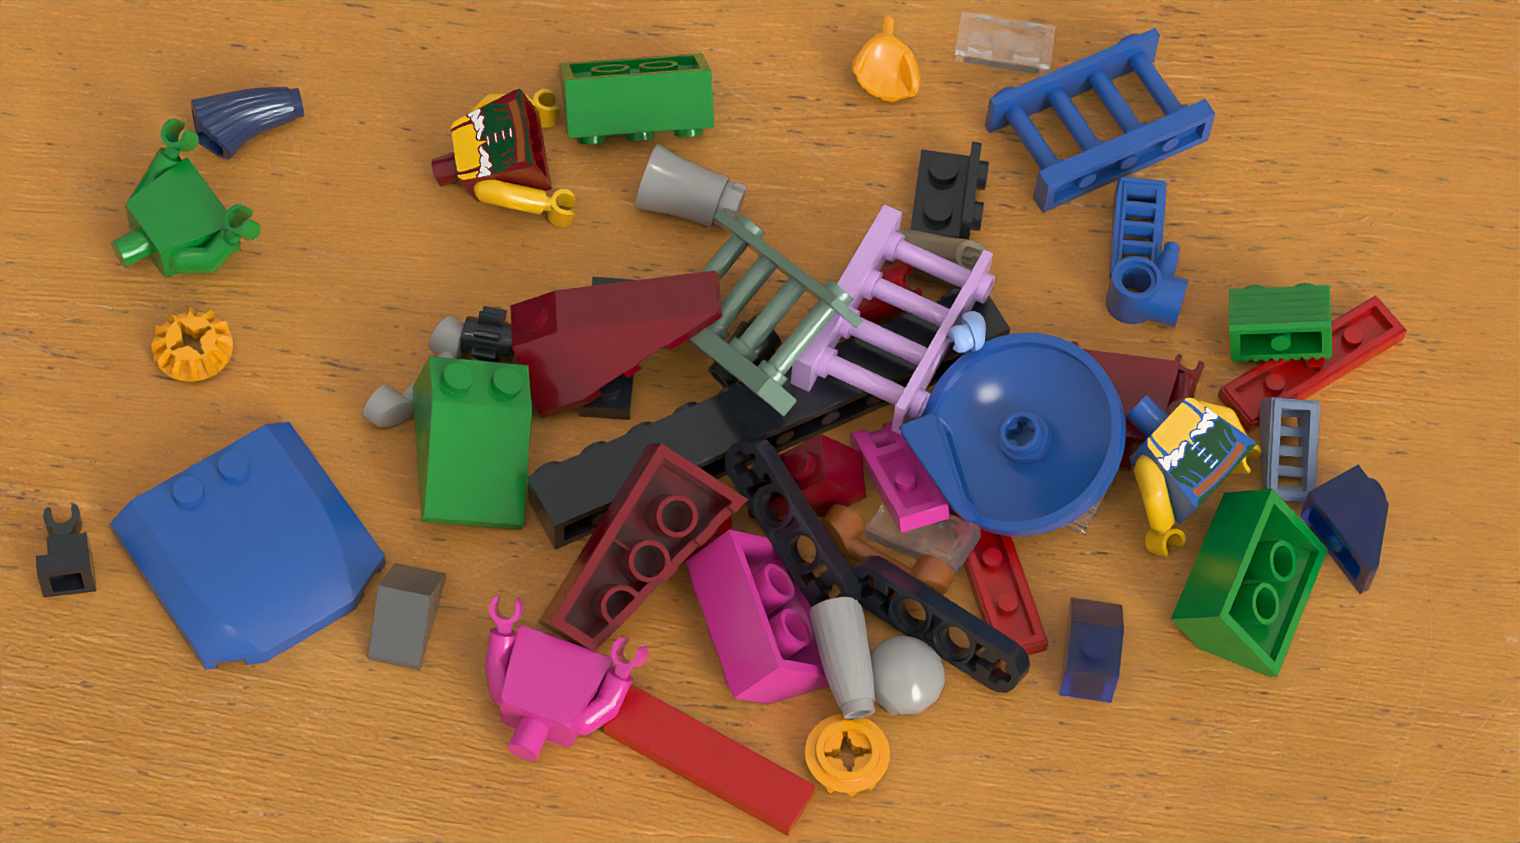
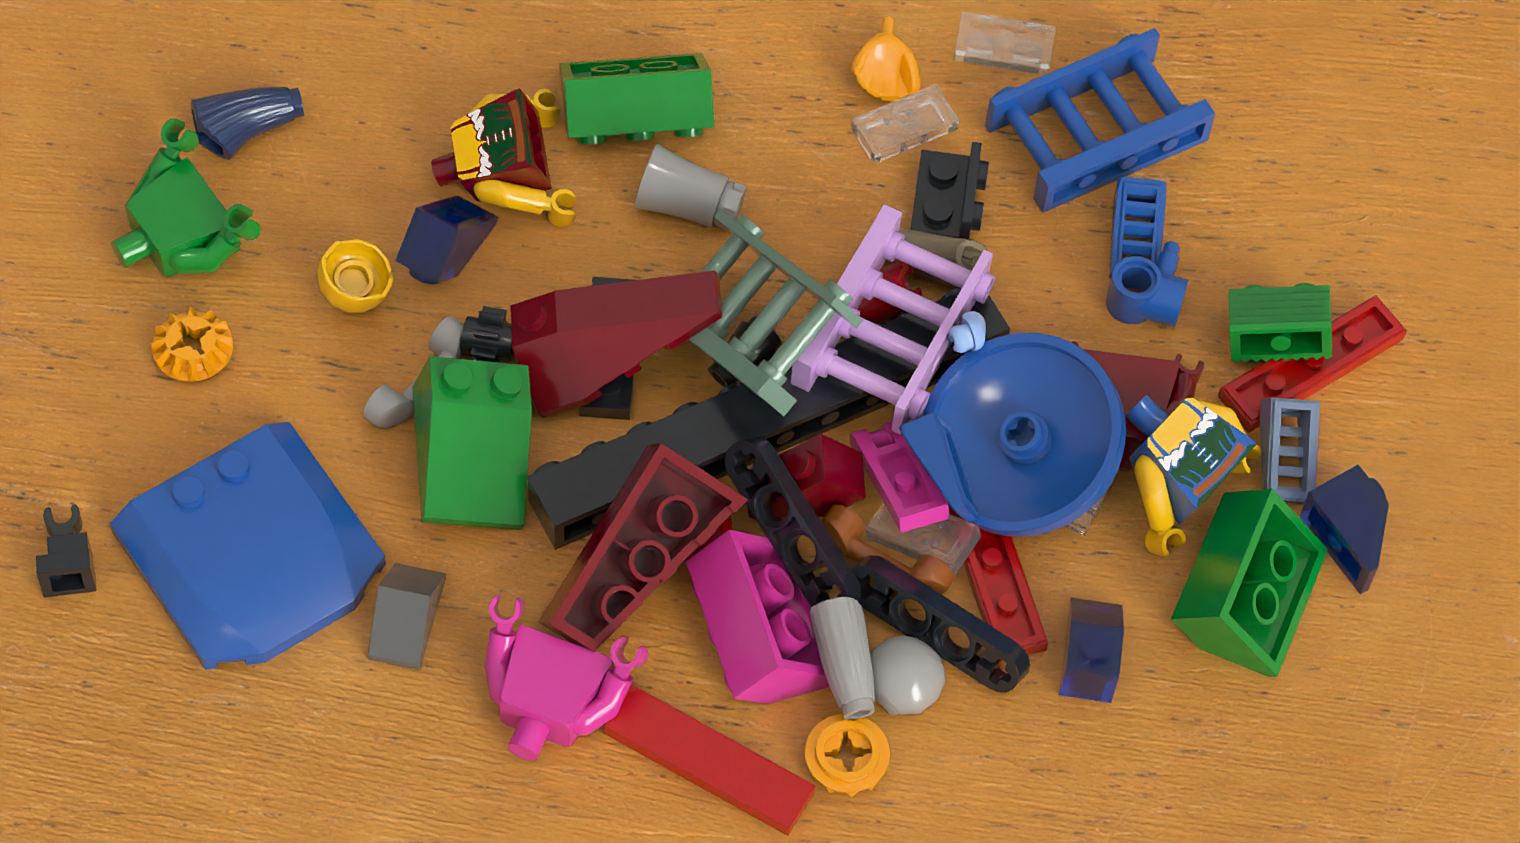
none -> yellow hair [317,239,394,313]
none -> clear blue slope [395,195,499,284]
none -> clear plate [851,84,959,164]

